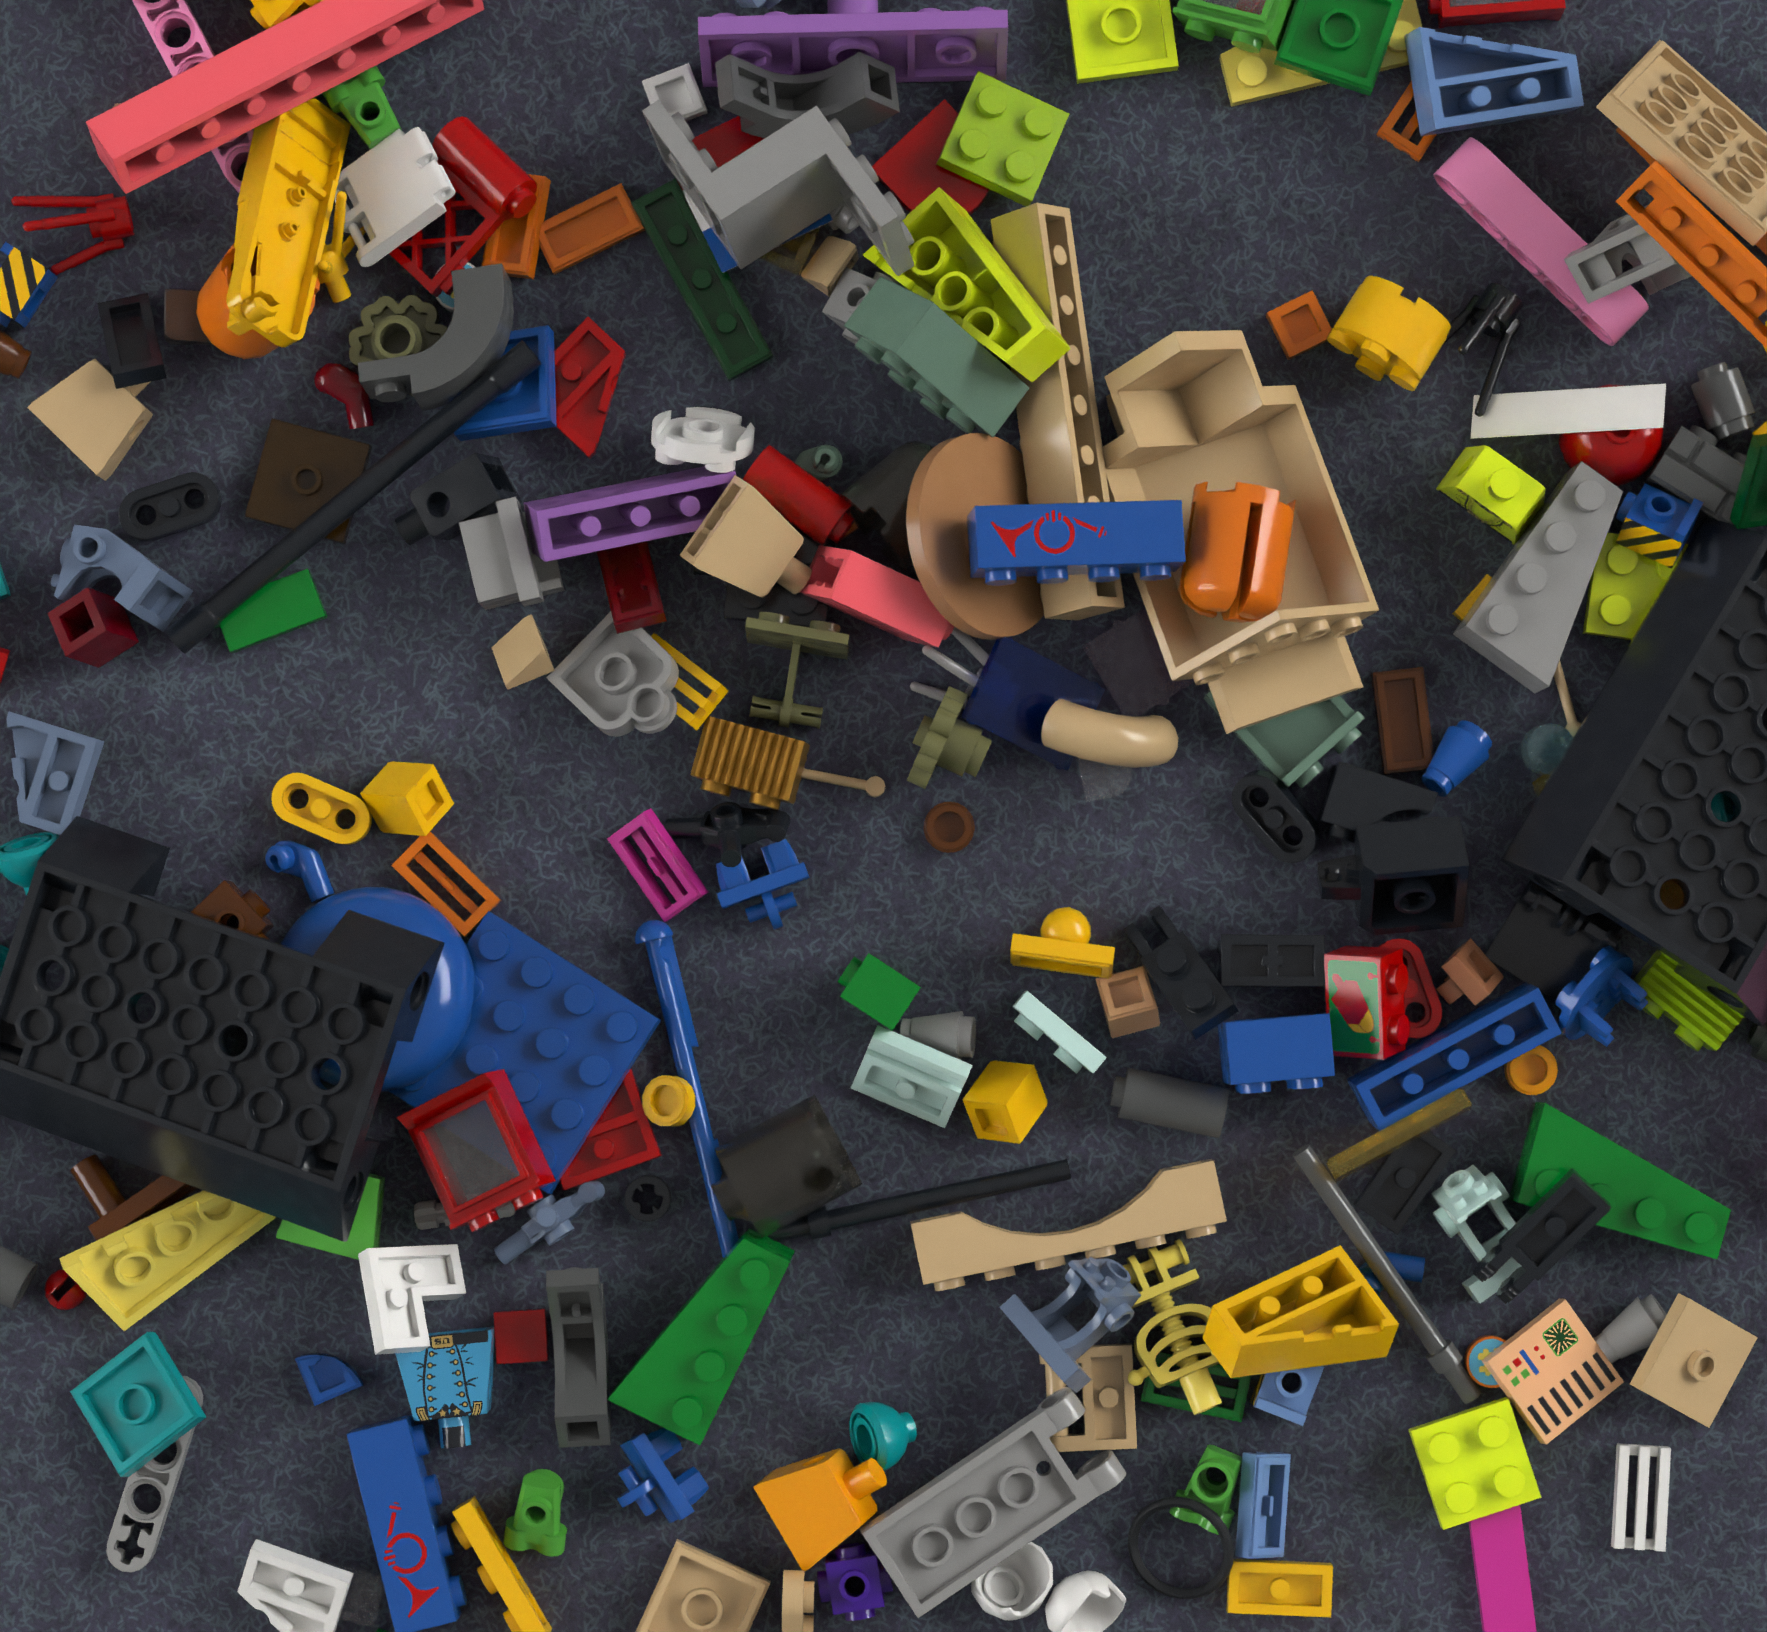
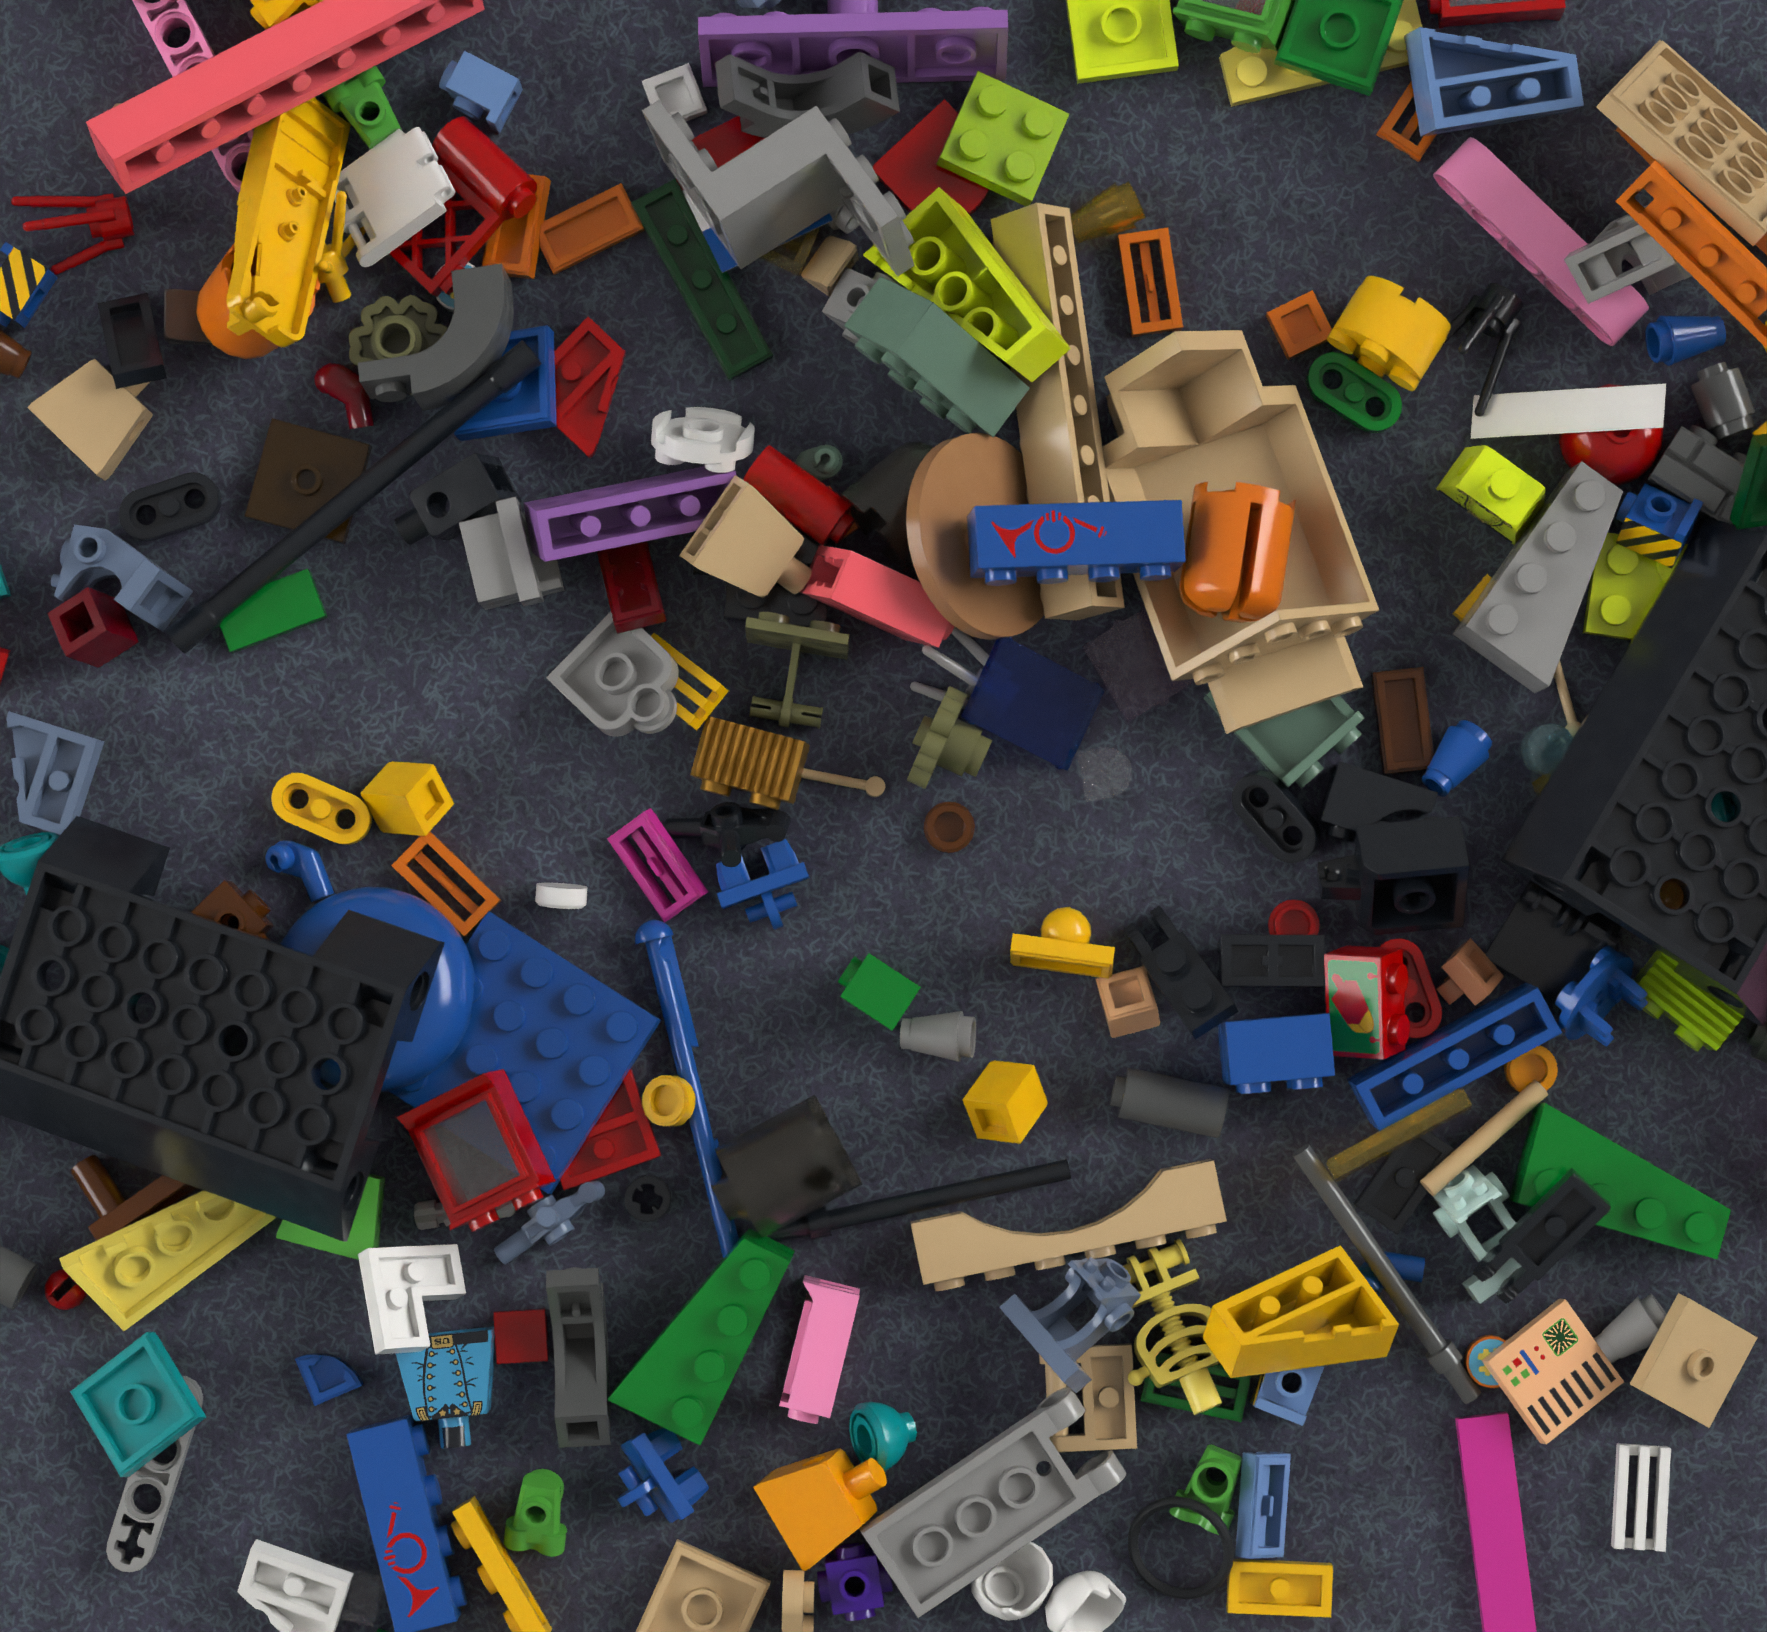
tan slope [491,614,555,690] -> none
light aqua plate [851,1025,972,1128] -> none
light aqua plate [1012,991,1107,1074] -> none
tan cylinder [1041,699,1178,768] -> none
neon yellow plate [1408,1397,1542,1530] -> none
none -> medium blue brick [439,51,523,134]
none -> white tile [535,882,588,909]
none -> bright pink window [779,1275,860,1424]
none -> clear yellow cone [1070,181,1146,244]
none -> orange tile [1117,228,1183,337]
none -> red plate [1268,900,1320,935]
none -> green plate [1306,352,1402,433]
none -> tan bar [1420,1080,1548,1196]
none -> blue cone [1645,315,1726,366]

